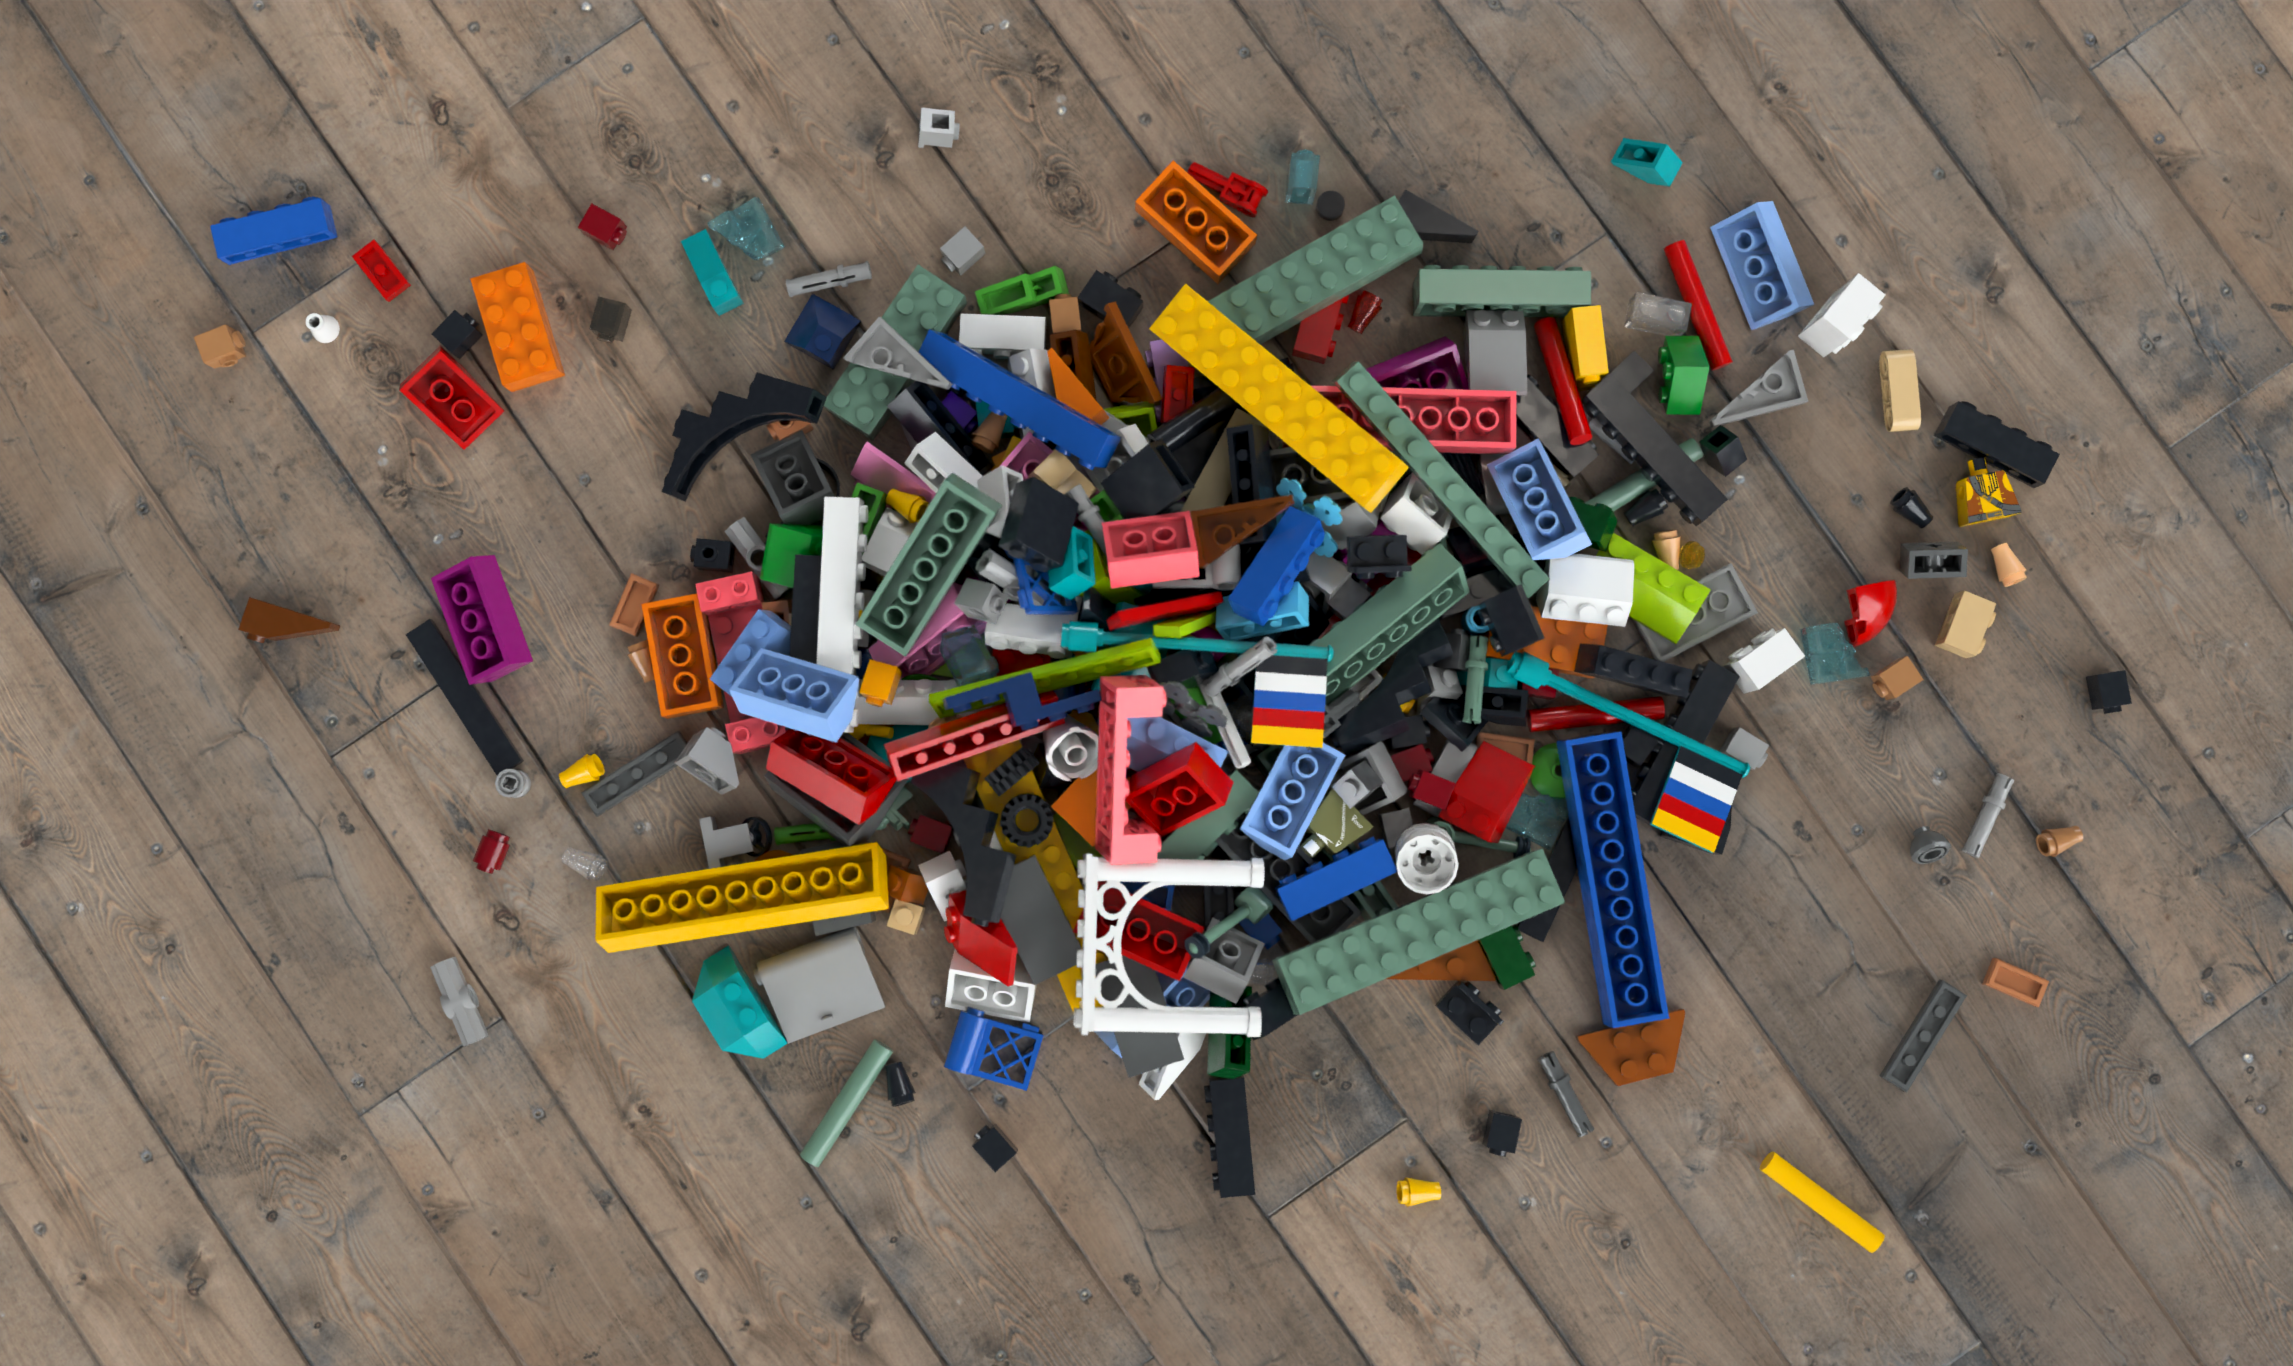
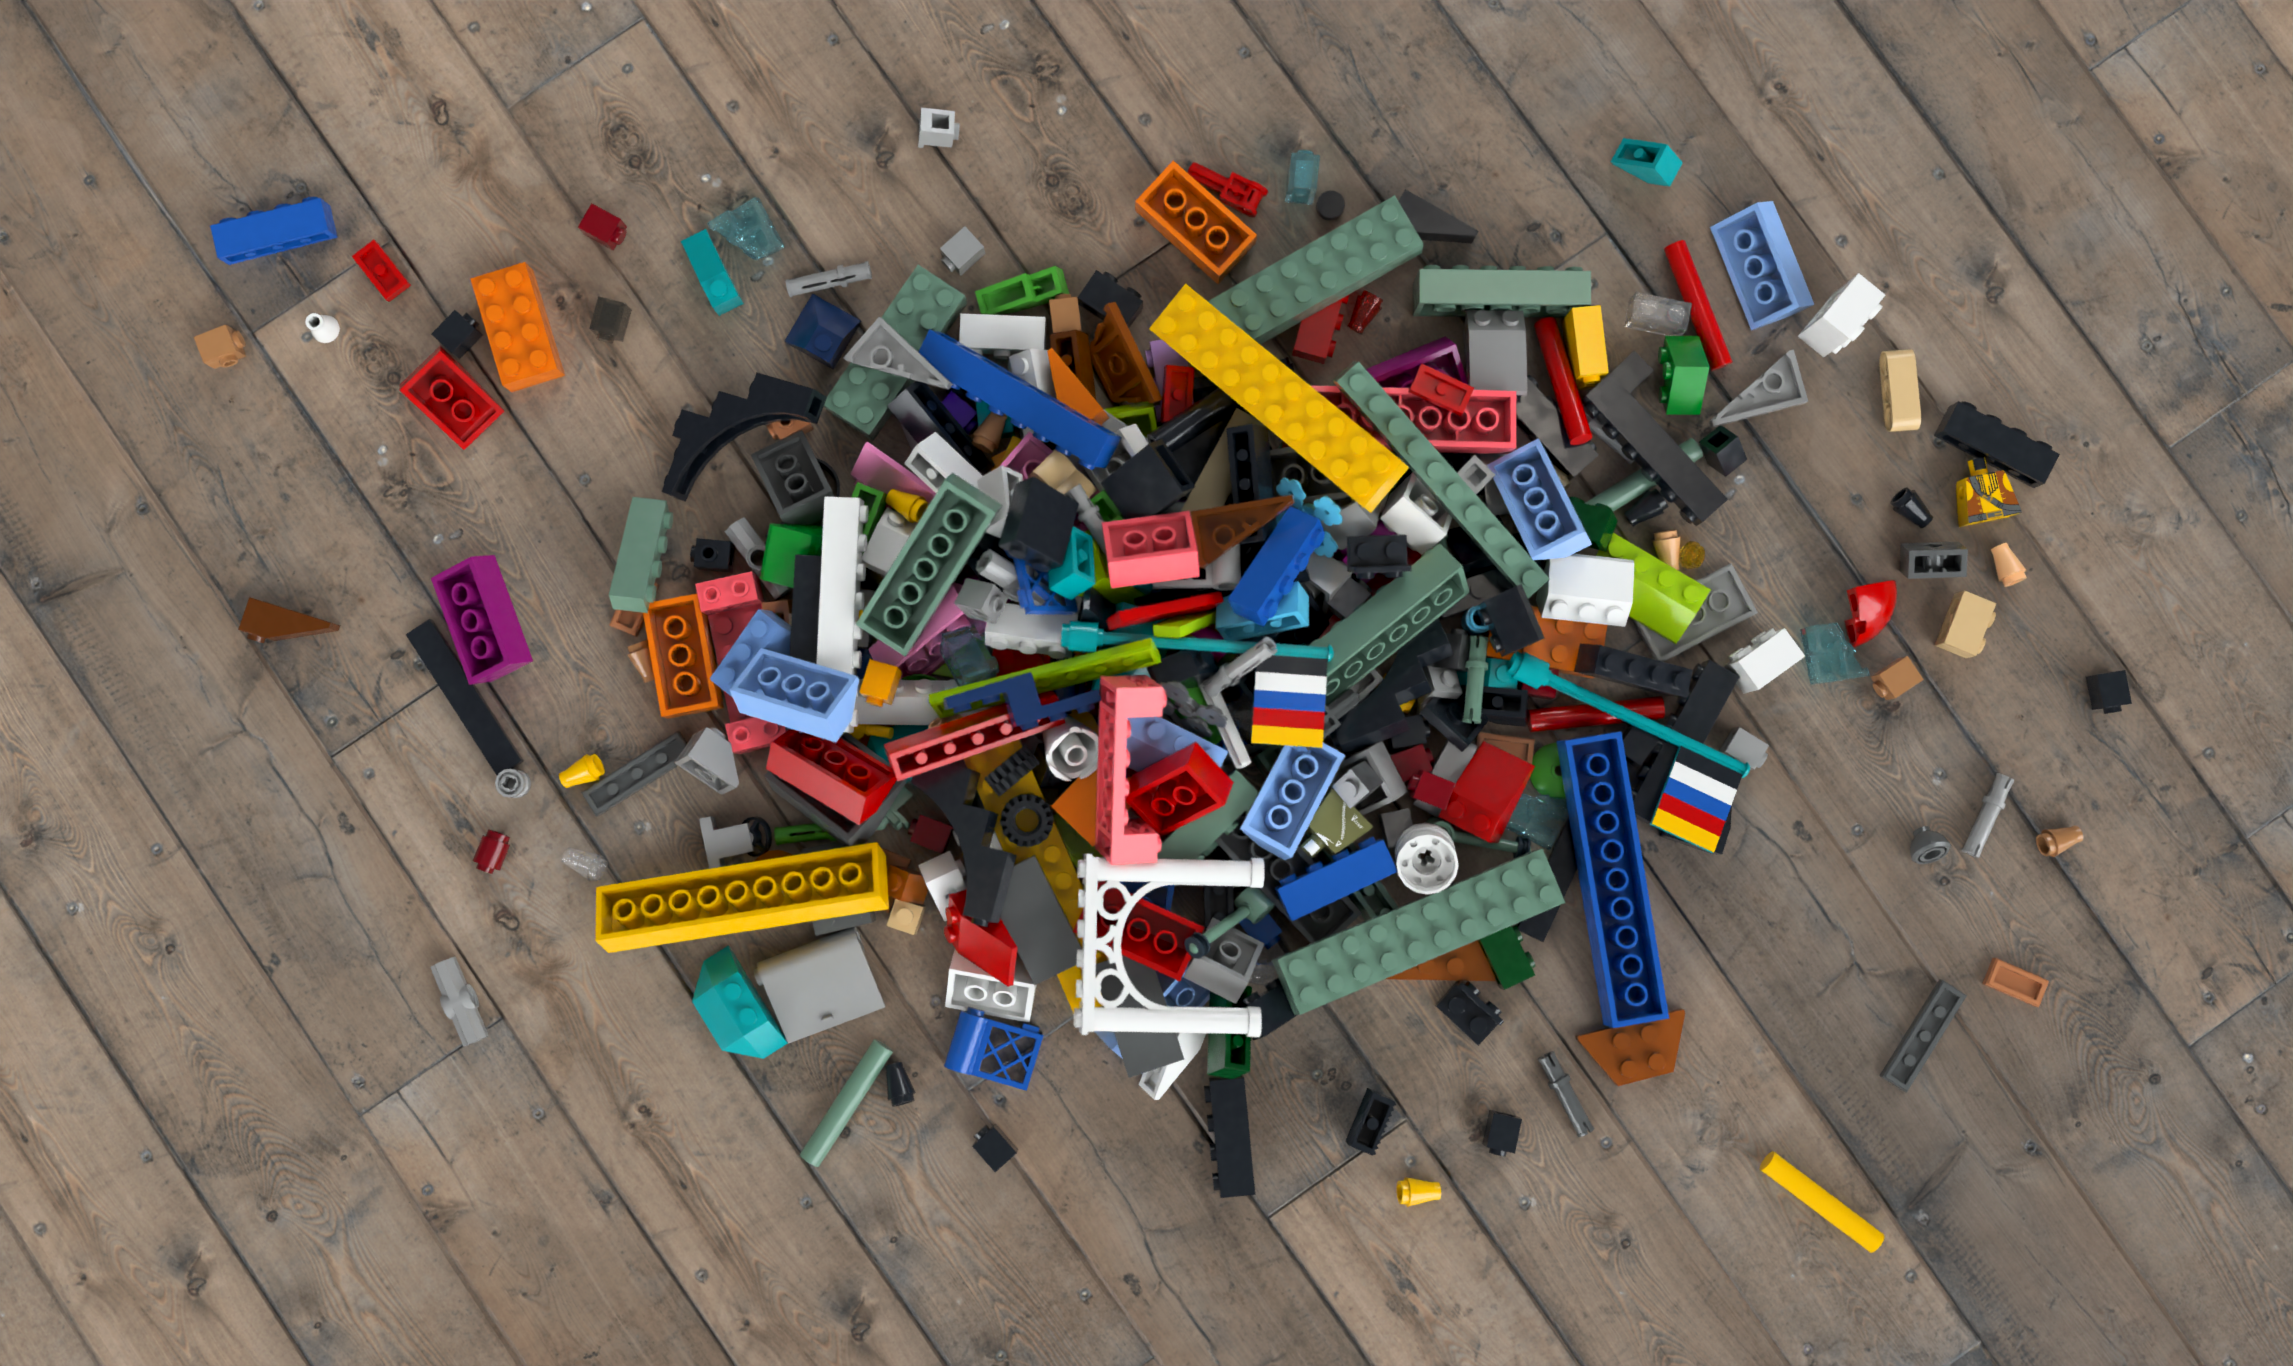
none -> sand green brick [609,497,673,613]
none -> black brick [1346,1088,1396,1156]
none -> red plate [1408,364,1474,416]
none -> light grey brick [1457,455,1495,494]

